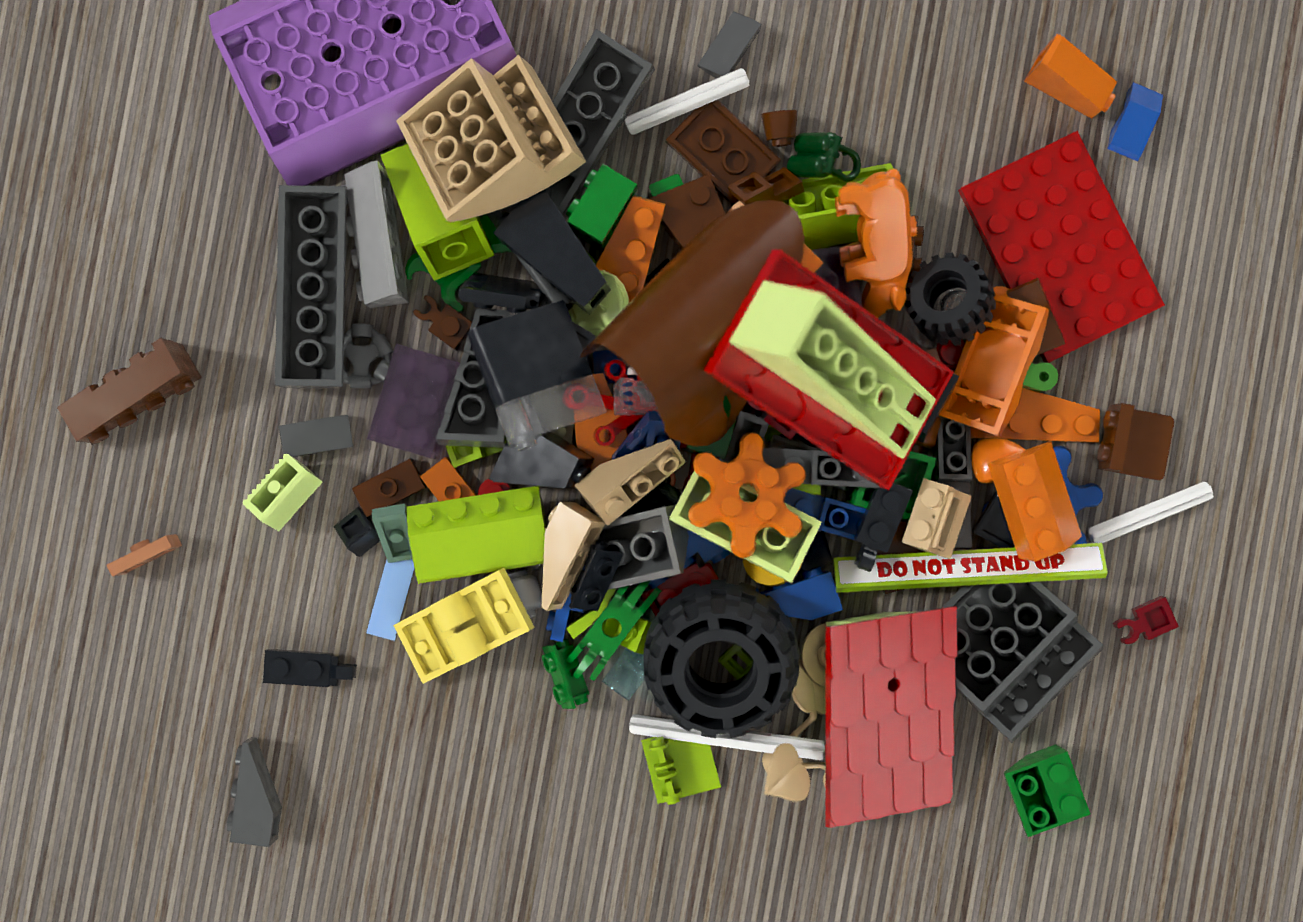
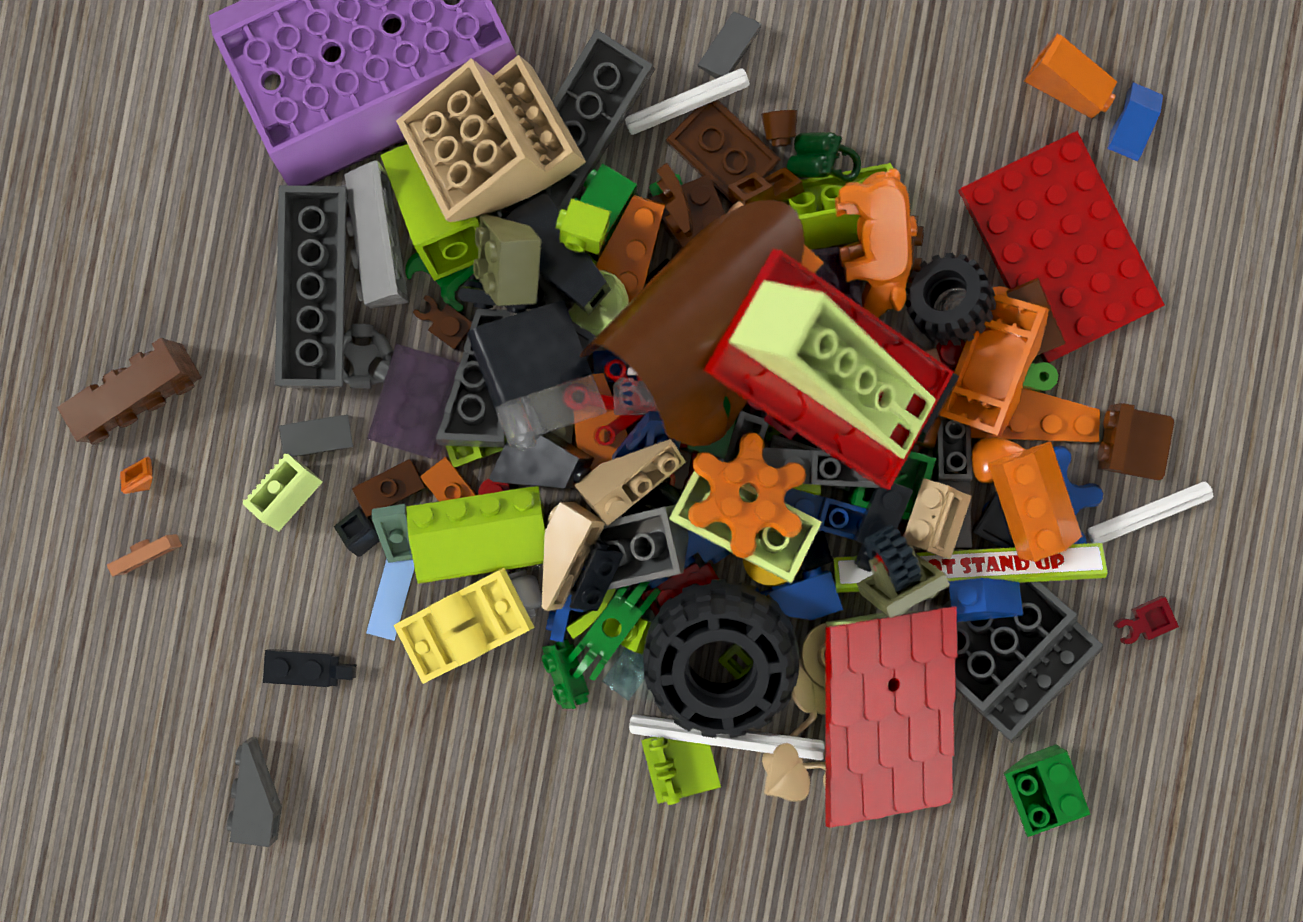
none -> orange slope [120,457,153,494]
none -> olive slope [473,214,541,306]
none -> lime brick [556,199,611,255]
none -> reddish brown slope [656,163,693,238]
none -> plate [857,525,950,618]
none -> blue slope [949,578,1023,622]

